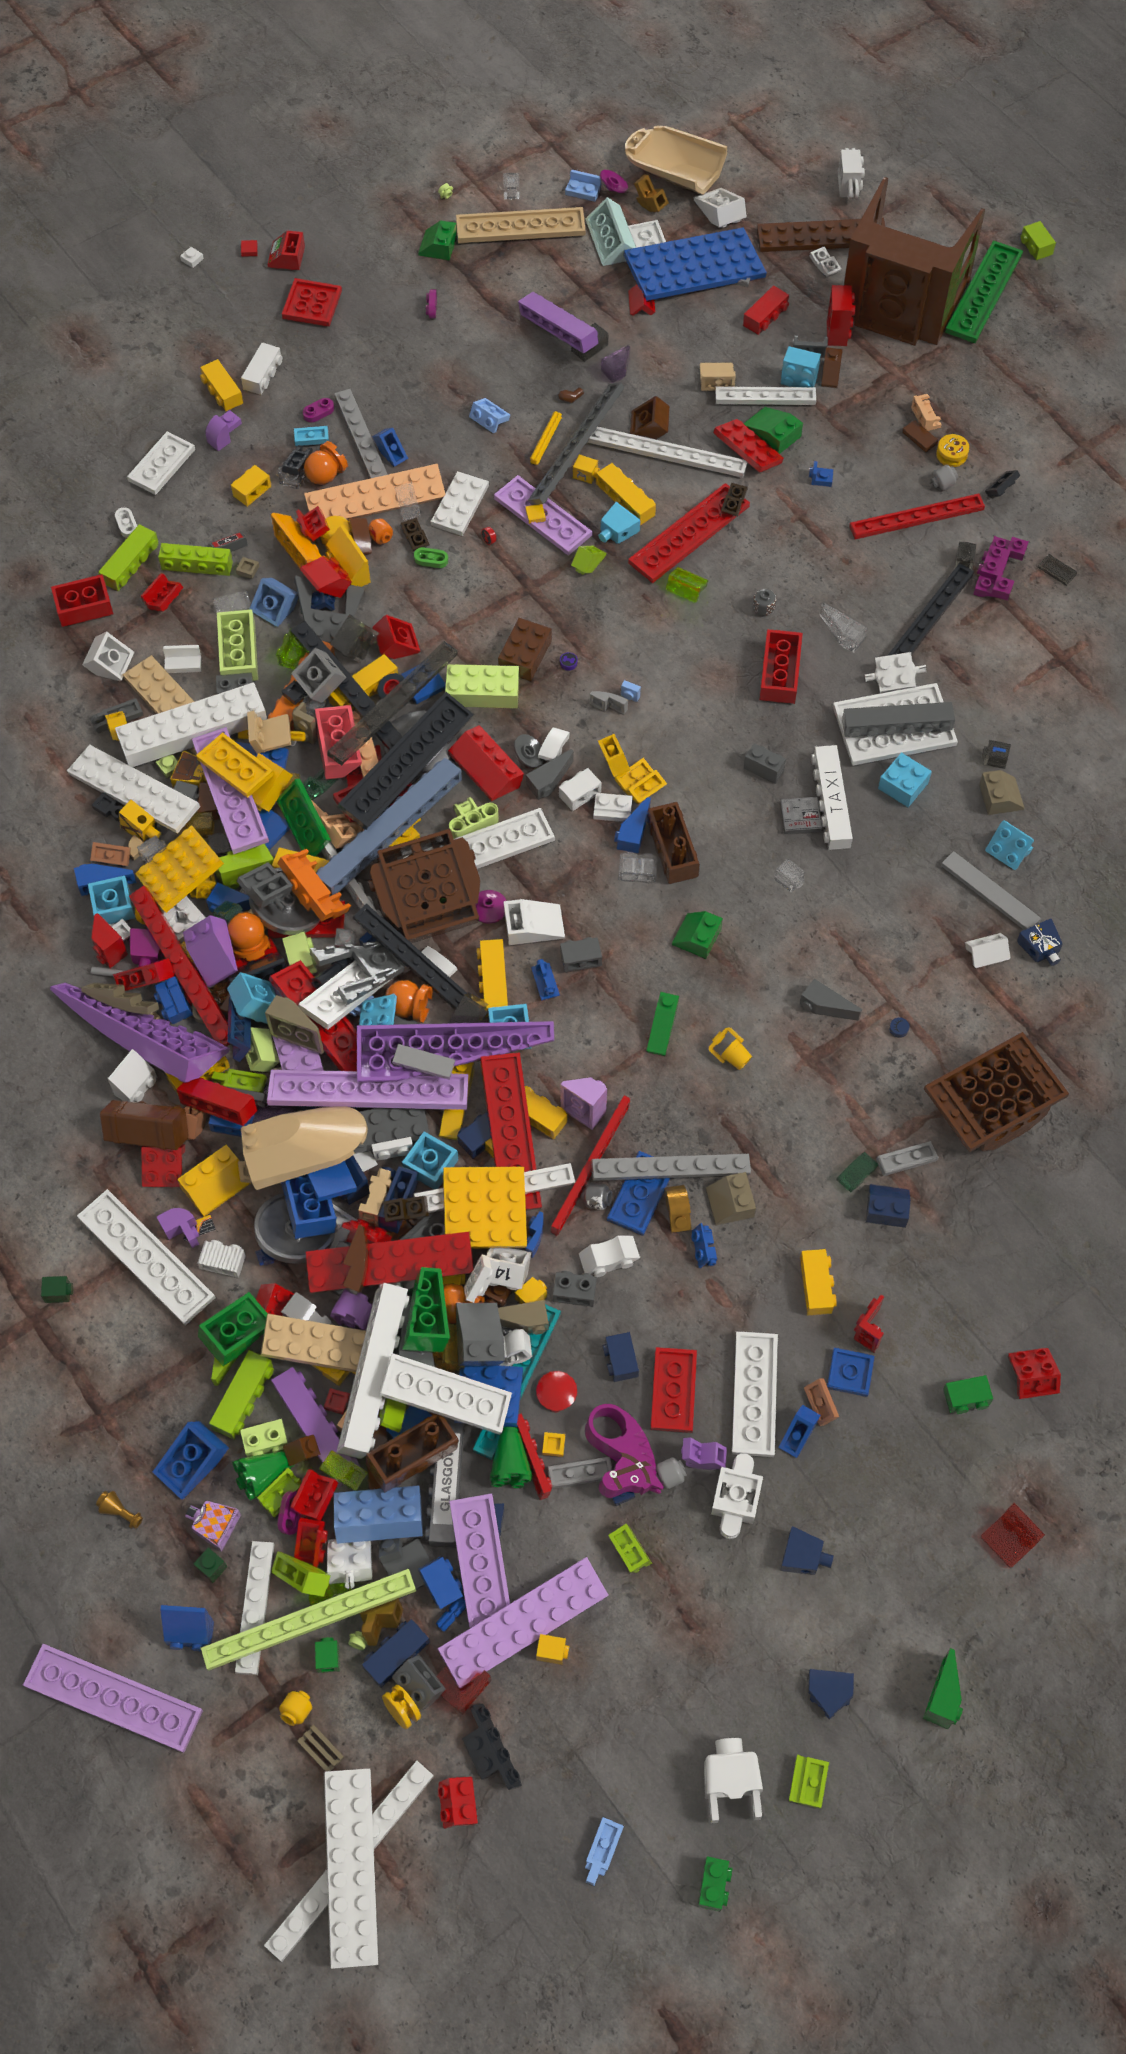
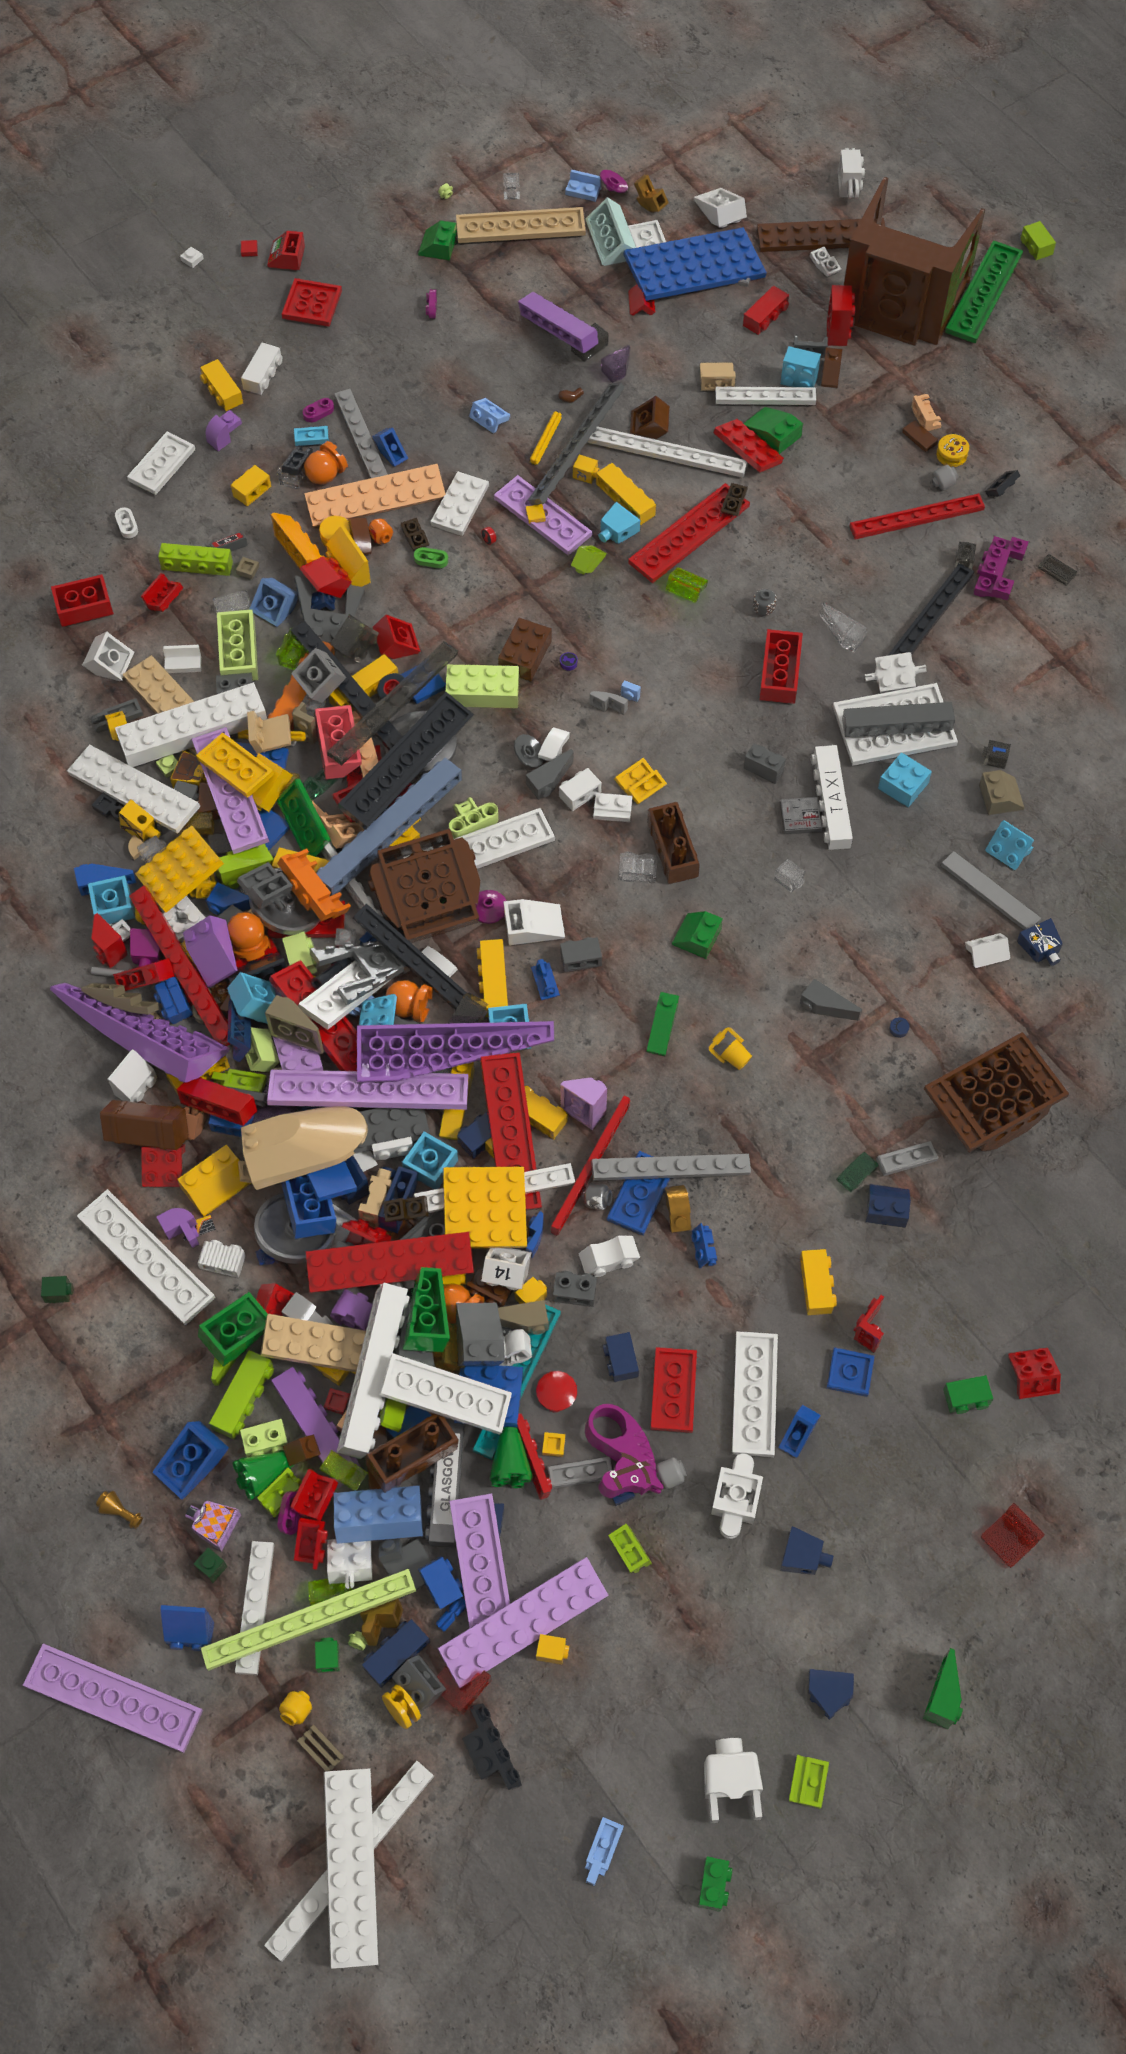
nougat plate [90,842,131,866] -> none
lime brick [98,524,159,591] -> none
clear green tile [212,901,243,922] -> none
lime slope [271,1551,331,1597] -> none
black plate [282,680,308,705] -> none
red bracket [296,506,330,541] -> none
reddish brown slope [343,1225,368,1293] -> none
light grey tile [392,1044,455,1080] -> none
clear slope [394,482,421,521] -> none
red bracket [438,1777,478,1829] -> none
red slope [448,725,524,801] -> none
white bracket [464,1254,500,1303] -> none
yellow brick [598,734,630,777] -> none
blue slope [614,797,651,854] -> none
tan windscreen [625,126,727,195] -> none
medium lavender brick [681,1438,727,1470] -> none
dark tan slope [706,1172,756,1225] -> none
nougat plate [804,1378,839,1426] -> none
blue bracket [809,461,834,487] -> none

